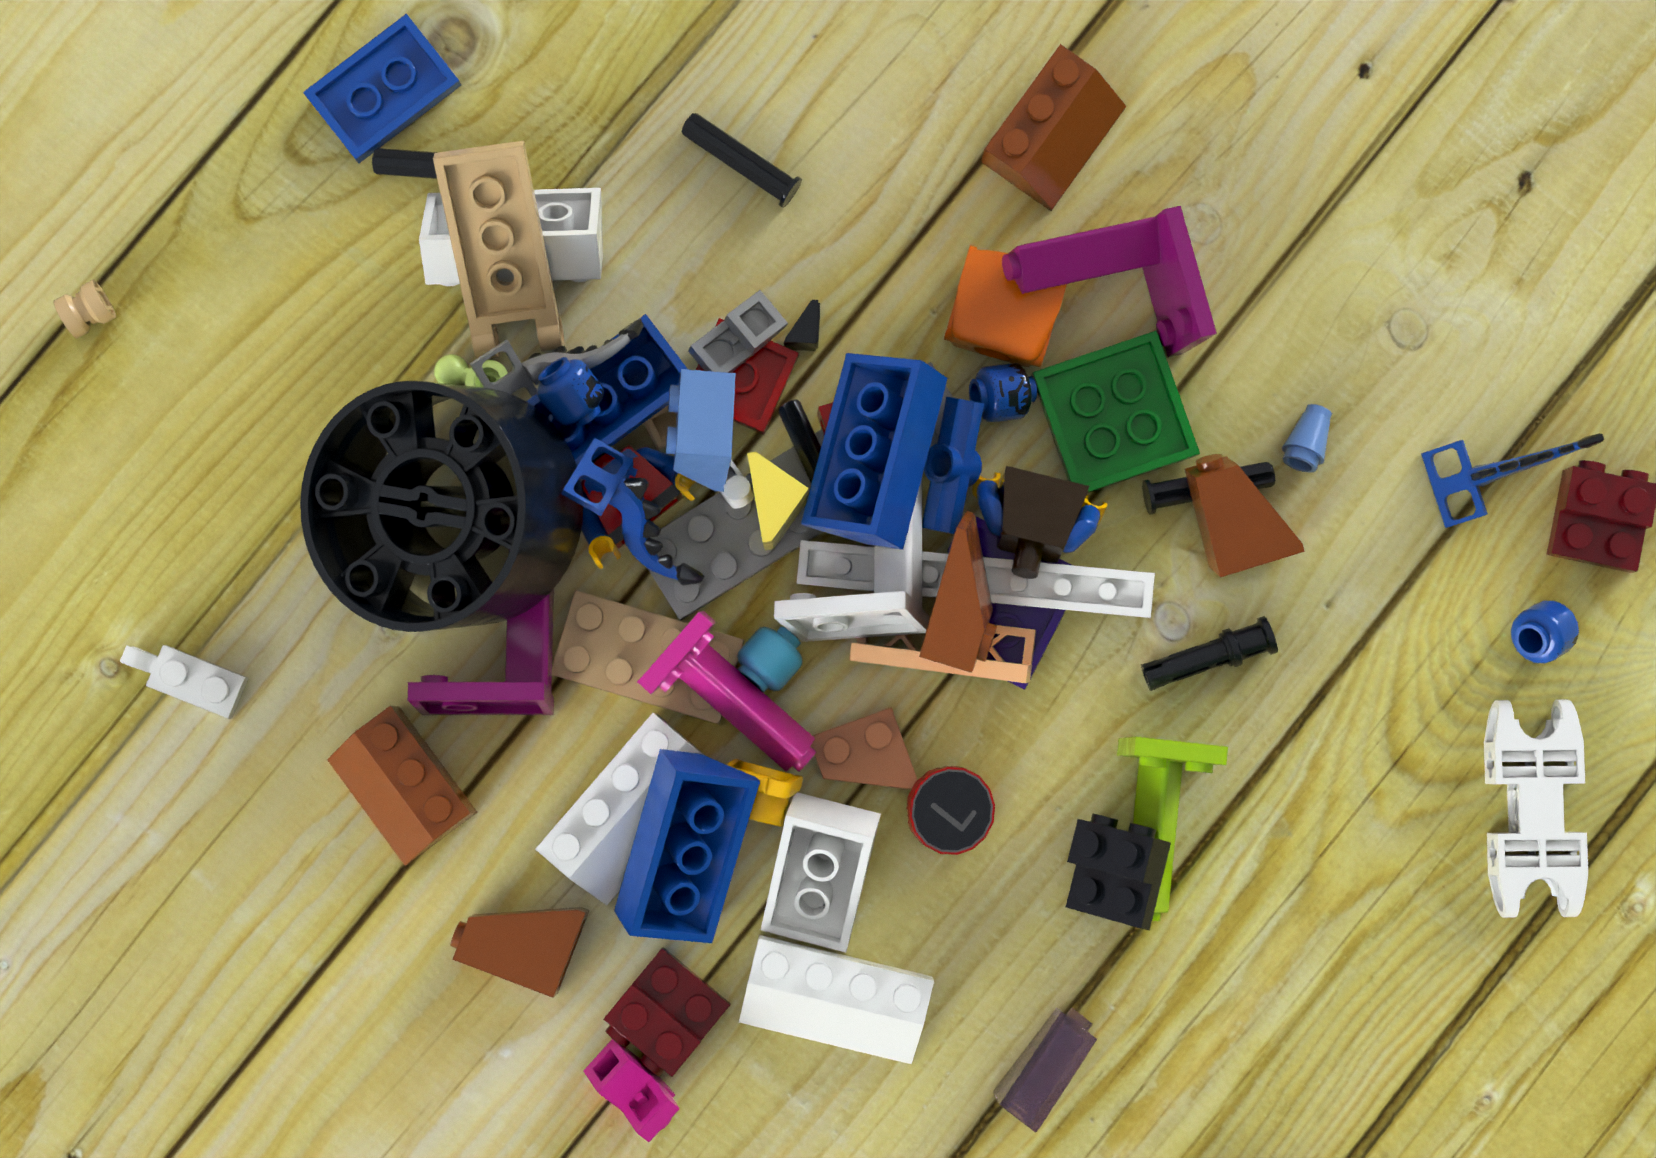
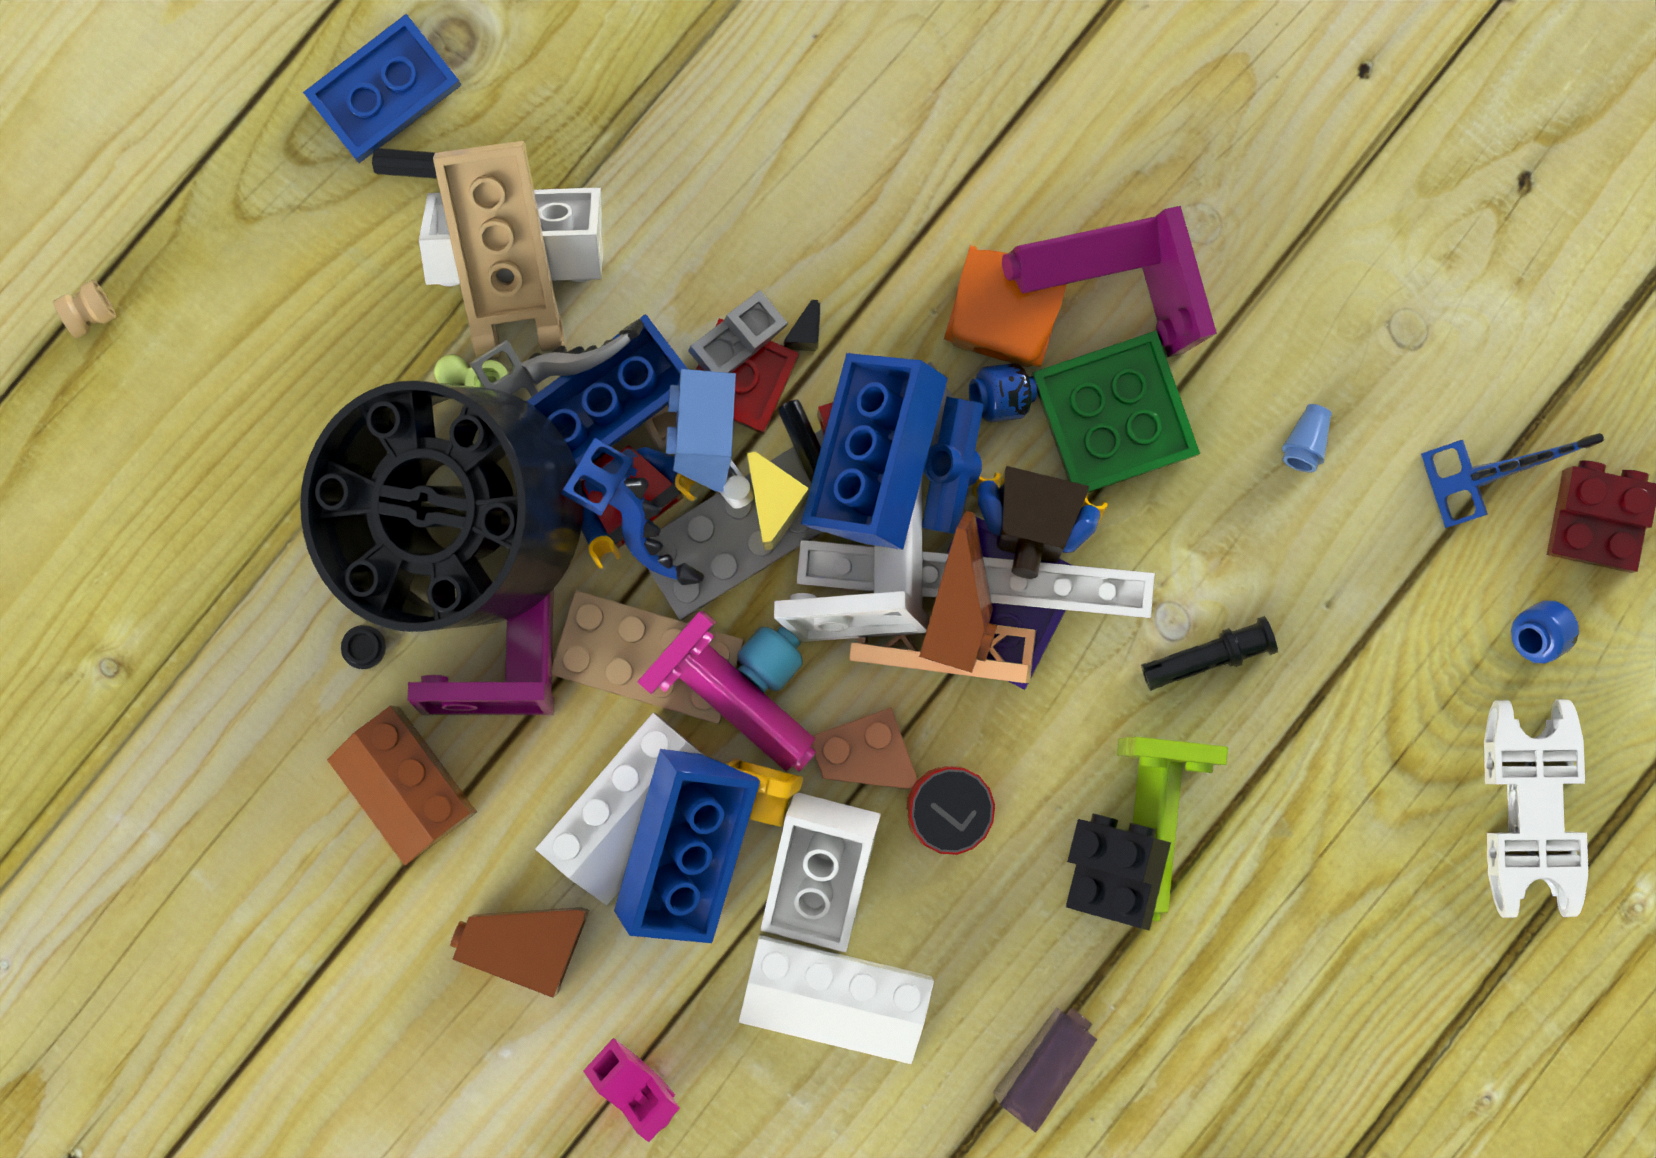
white plate [120,645,248,719] -> none
blue head [537,357,604,426] -> none
dark red plate [603,947,731,1077] -> none
black axle [681,113,802,208] -> none
dark orange slope [981,44,1126,211] -> none
black axle [1142,462,1276,515] -> none
dark orange slope [1185,454,1305,578] -> none
none -> black plate [341,625,386,669]

